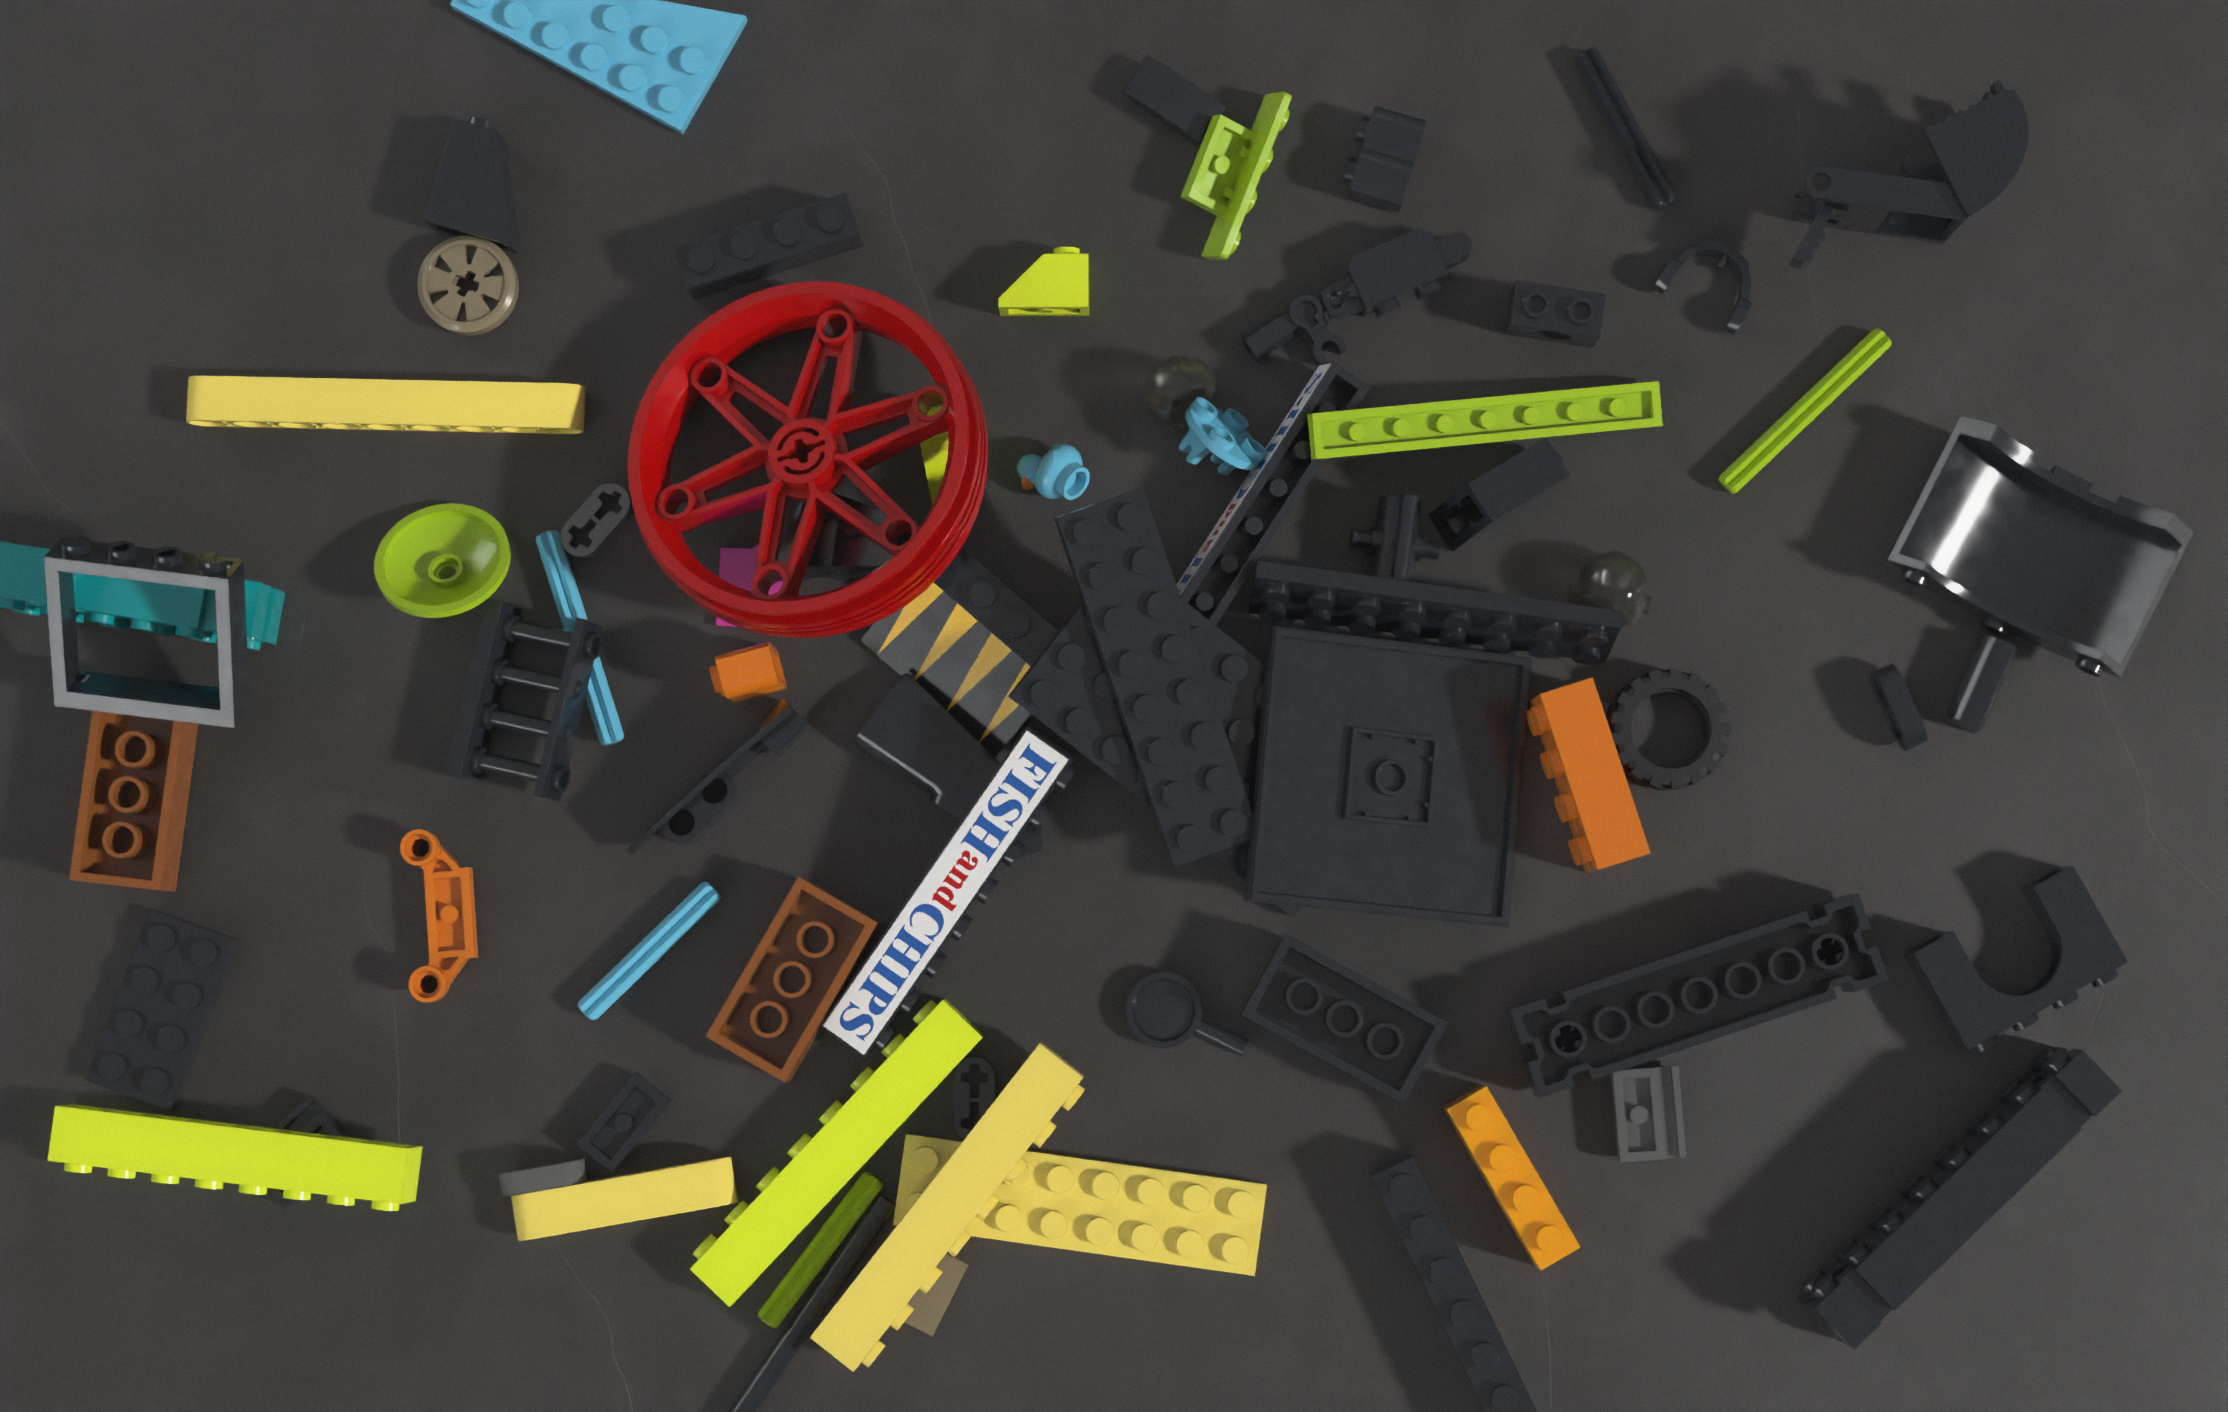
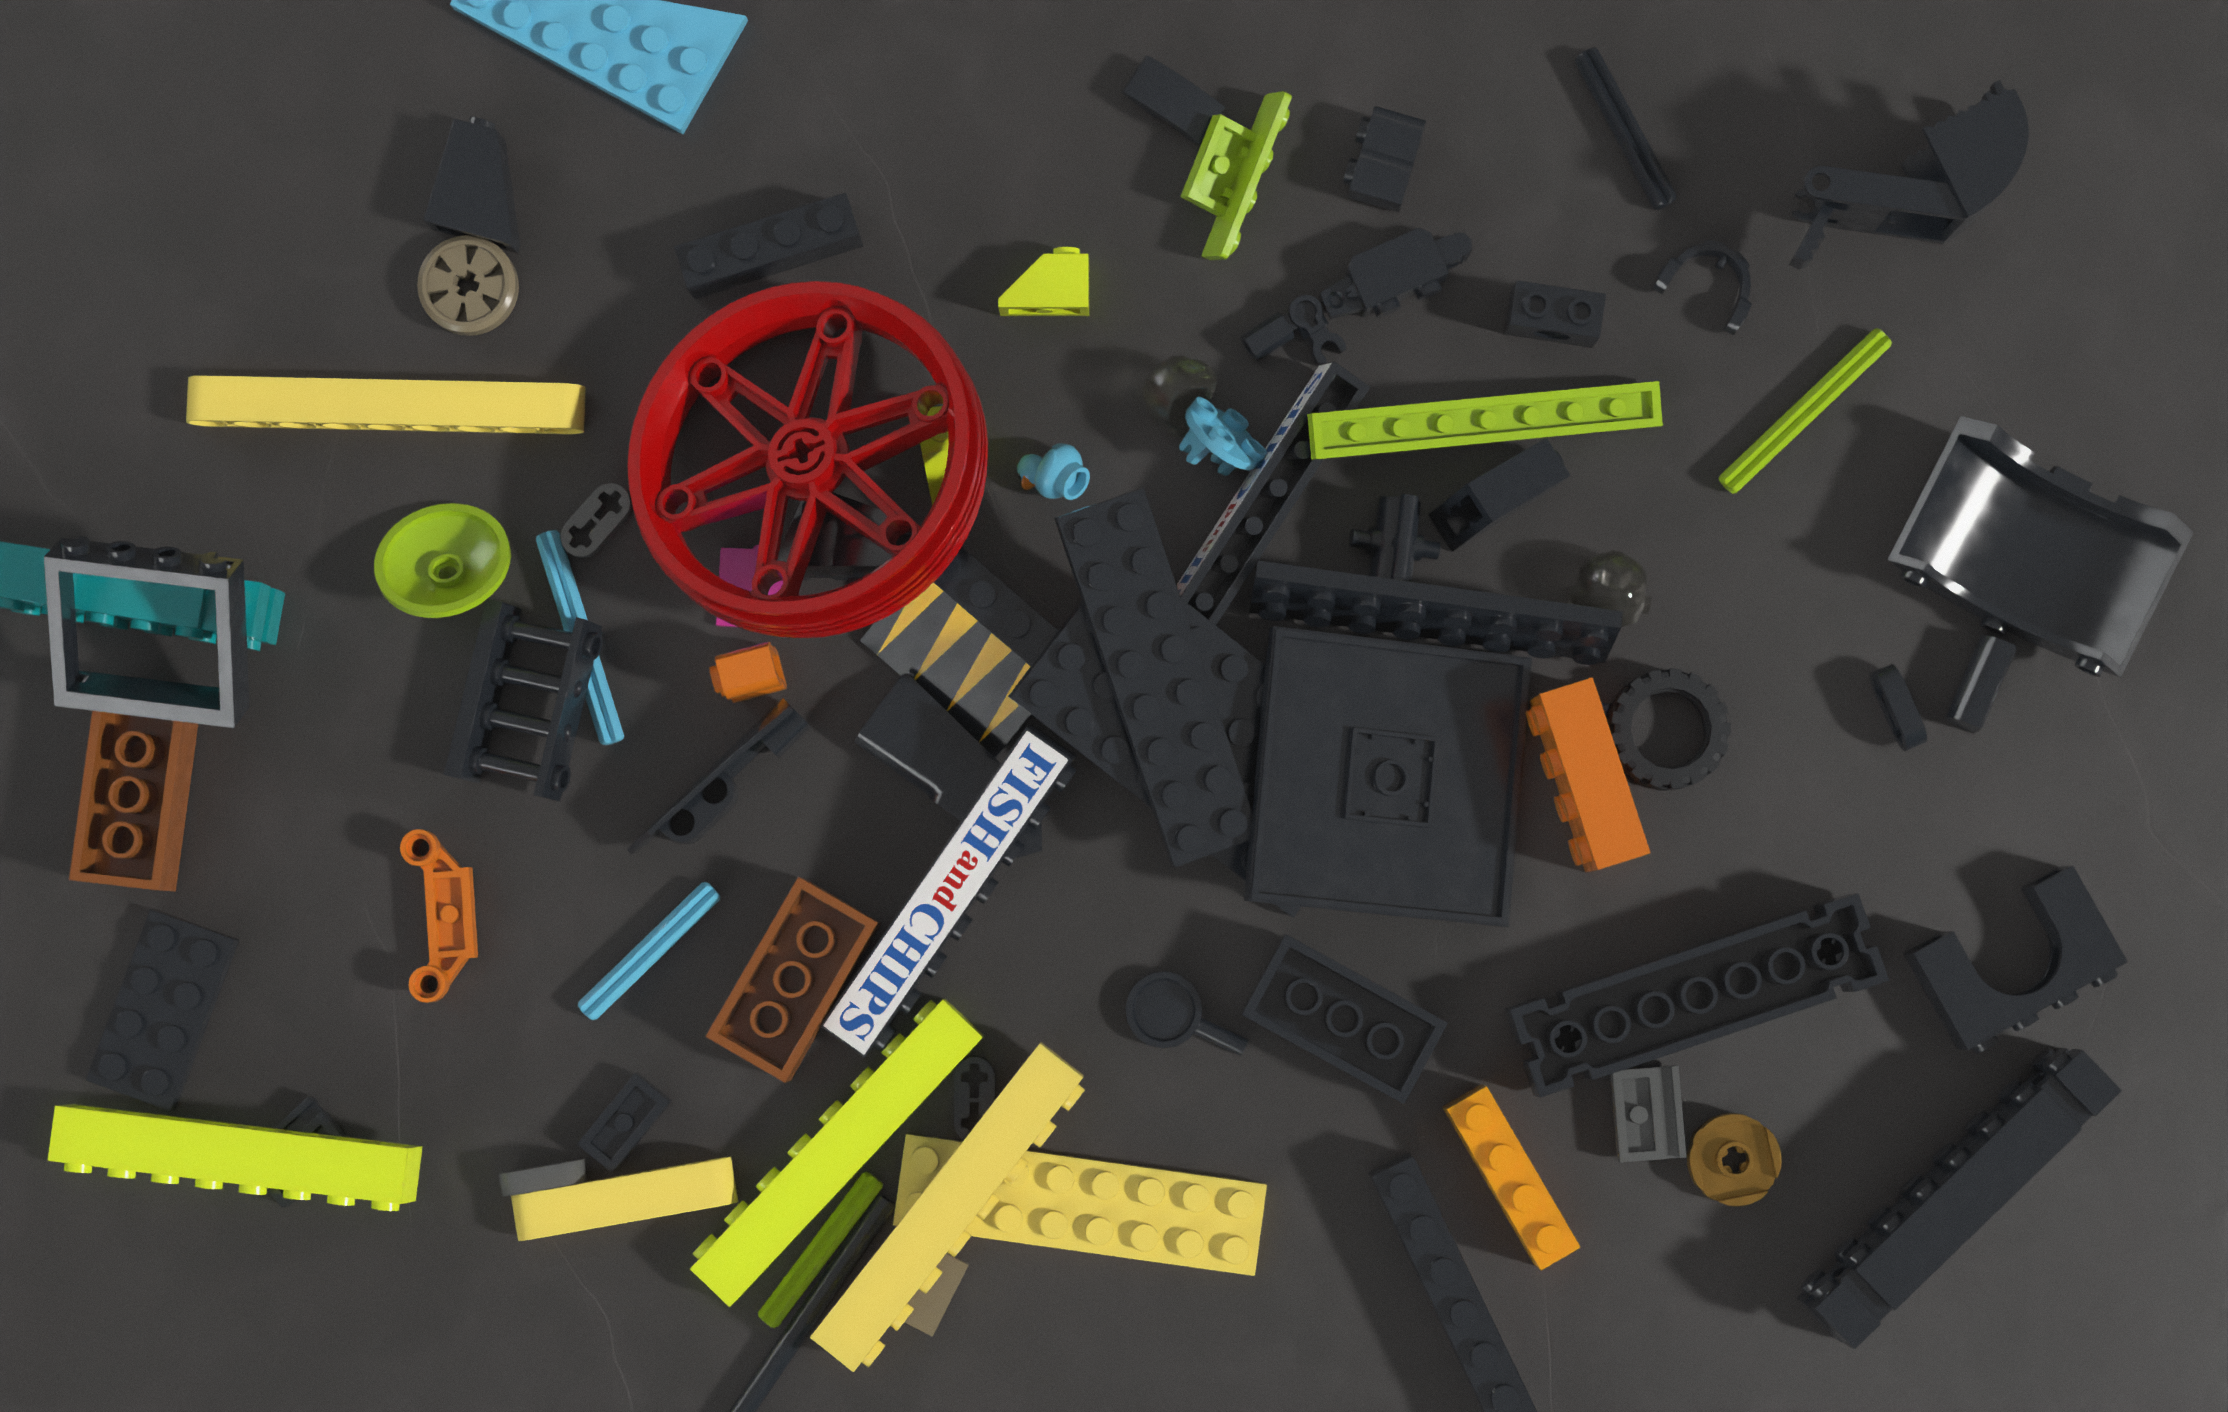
none -> pearl gold plate [1687,1113,1782,1206]

